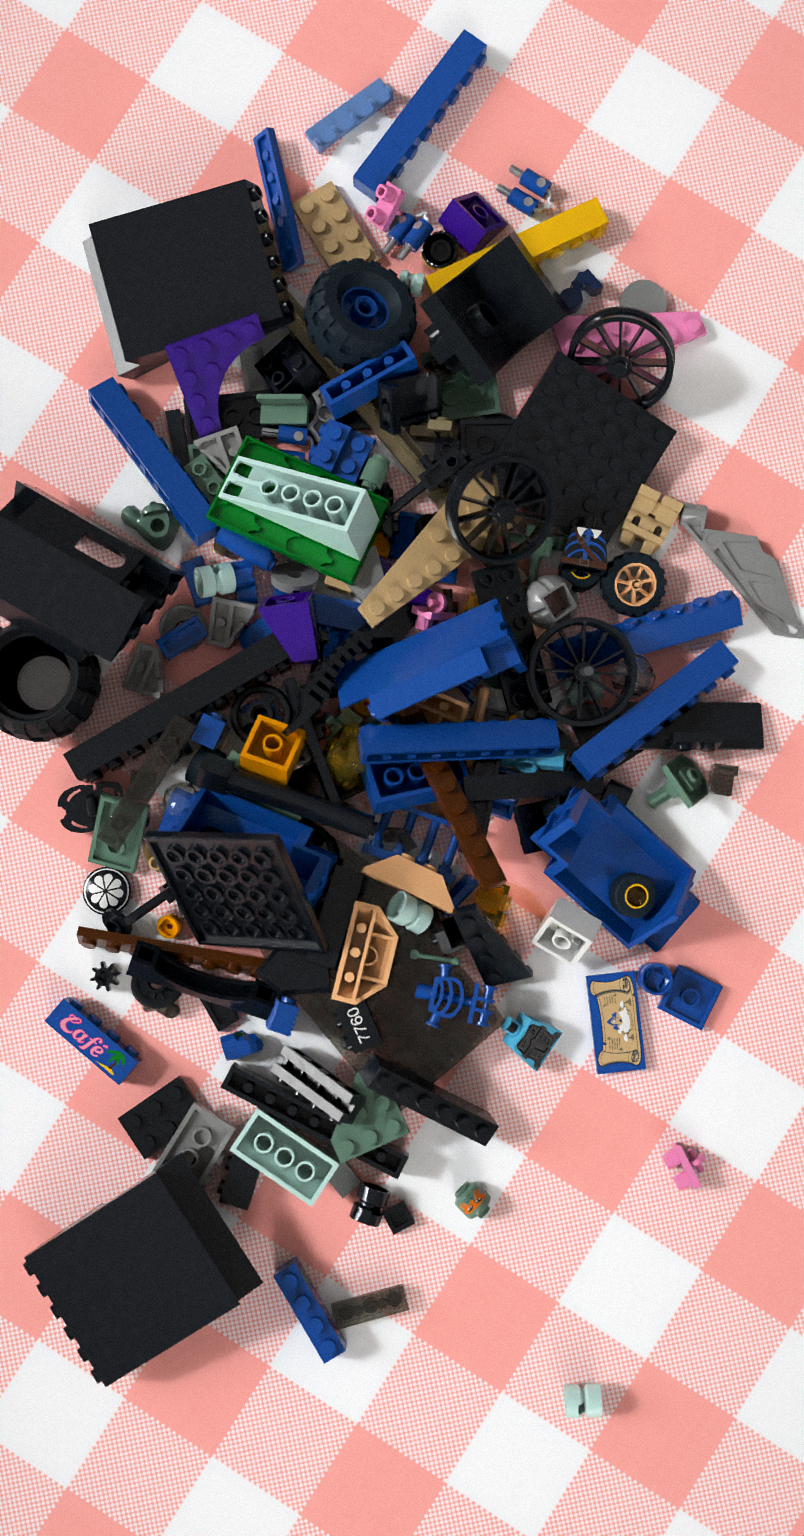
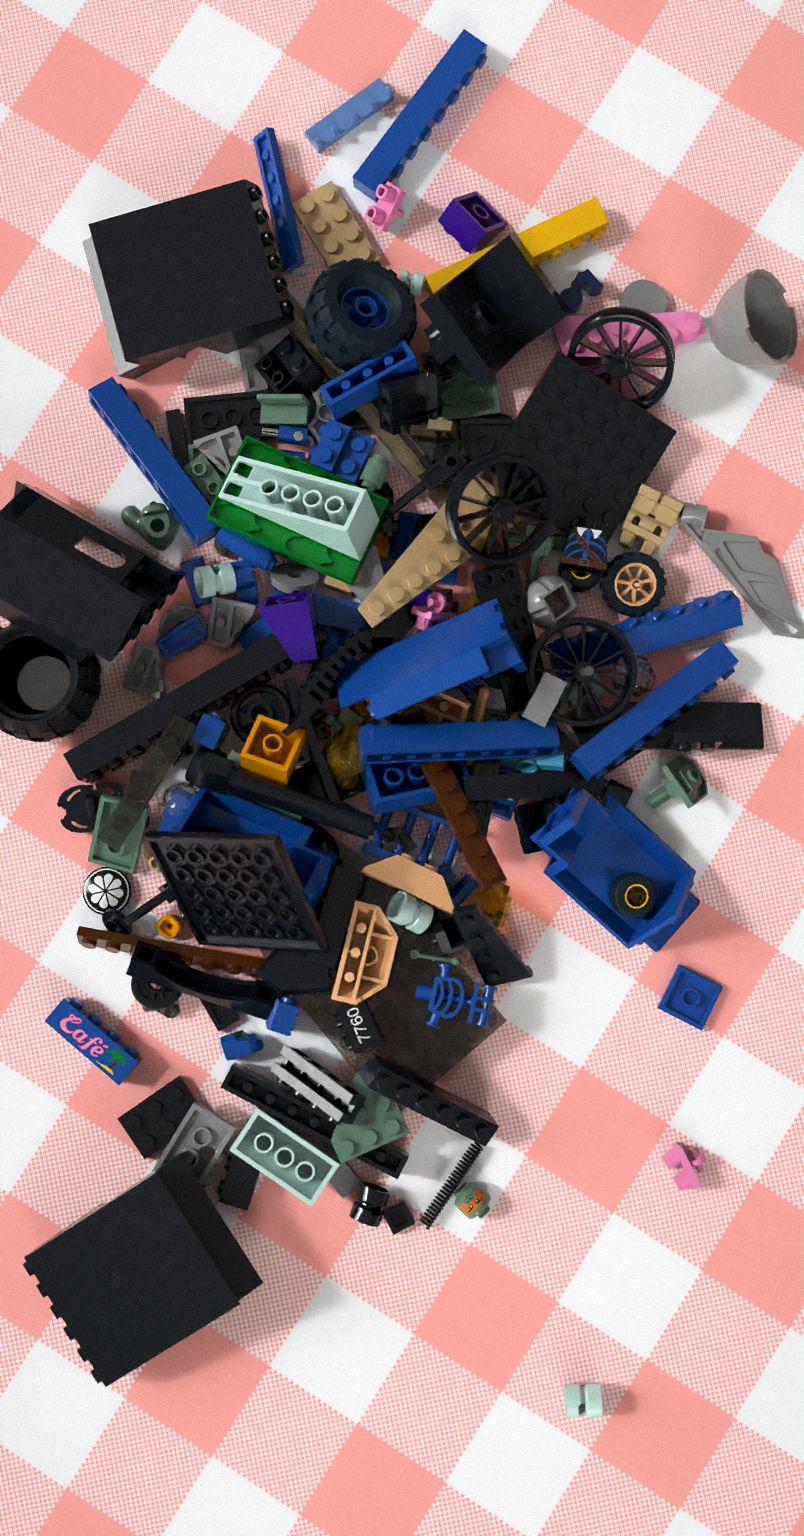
black gear [90,961,122,992] -> none
dark purple plate [165,313,266,438] -> none
blue brick [273,1256,347,1364] -> none
clear smoke plate [331,1283,409,1330] -> none
blue piece [381,211,433,261] -> none
black hair [422,231,459,270] -> none
blue piece [496,164,553,218] -> none
torso [501,1012,563,1072] -> none
white brick [531,896,602,967] -> none
tile [585,970,646,1074] -> none
blue wheel [636,962,673,995] -> none
clear smoke panel [707,763,739,796] -> none
none -> black piece [419,1142,483,1230]
none -> light grey tile [521,671,567,727]
none -> light grey piece [710,269,799,367]

